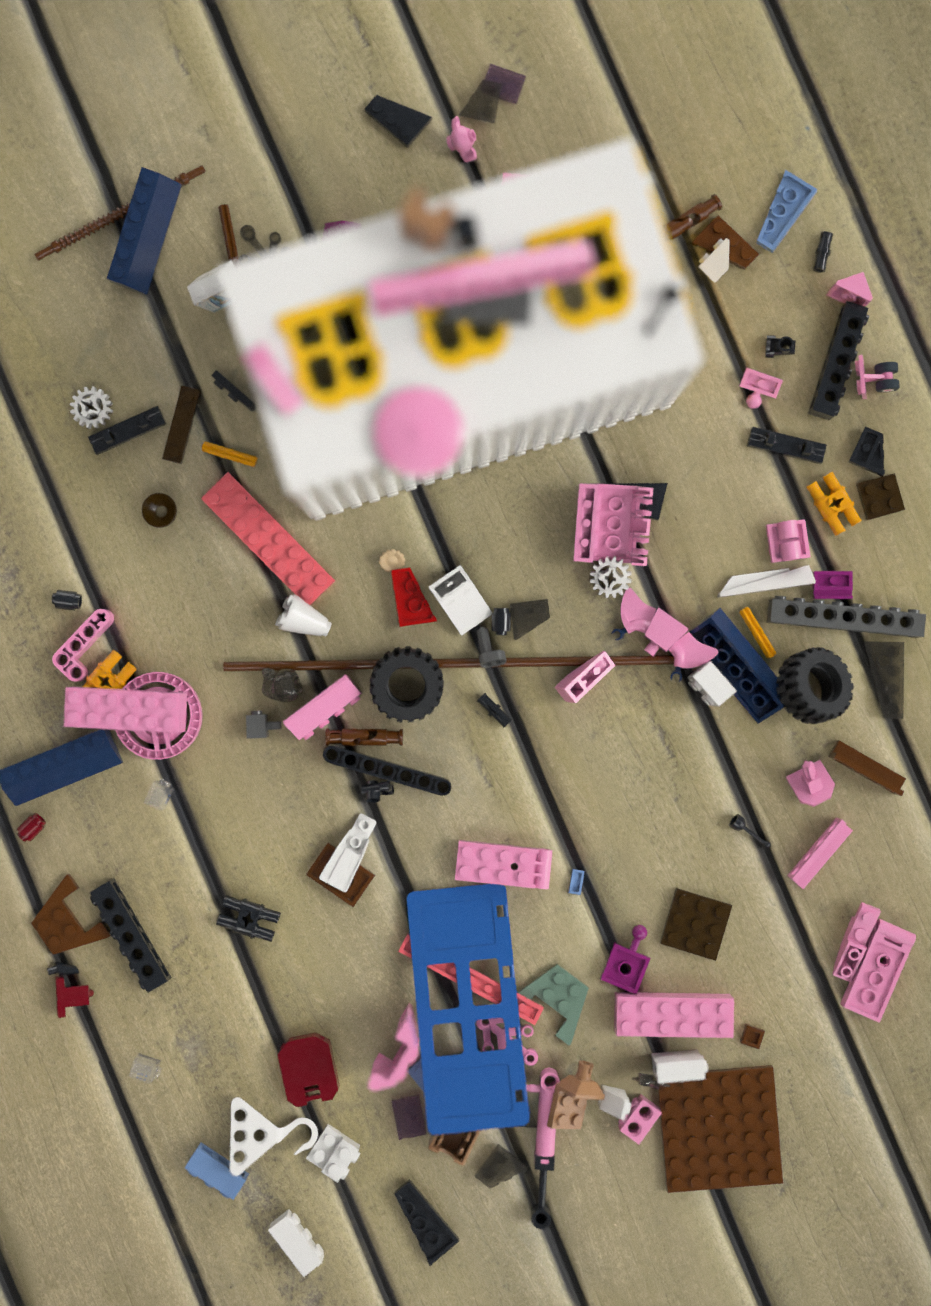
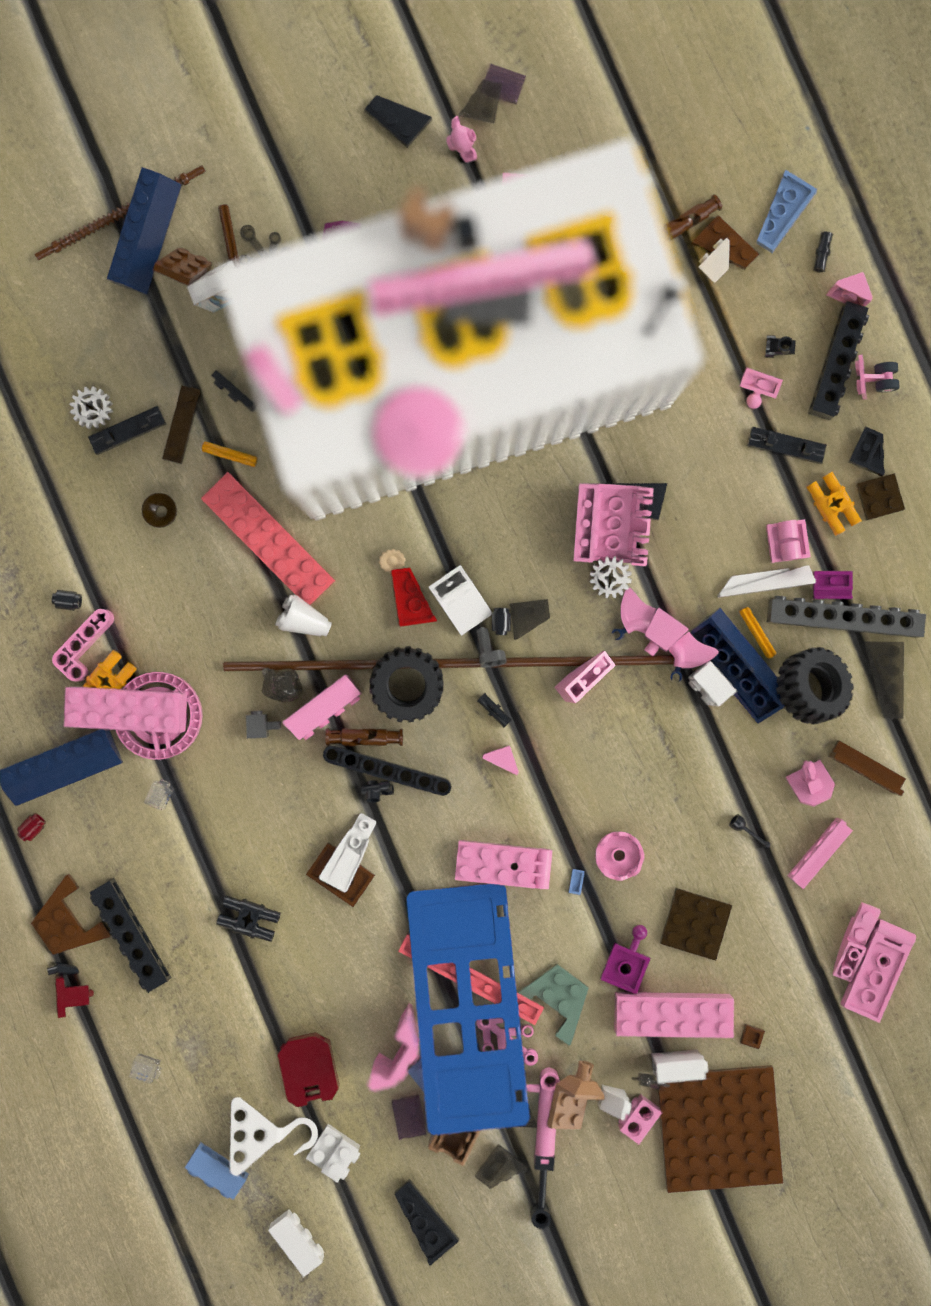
none -> reddish brown plate [153,248,212,286]
none -> bright pink slope [482,745,519,775]
none -> bright pink plate [595,831,644,881]

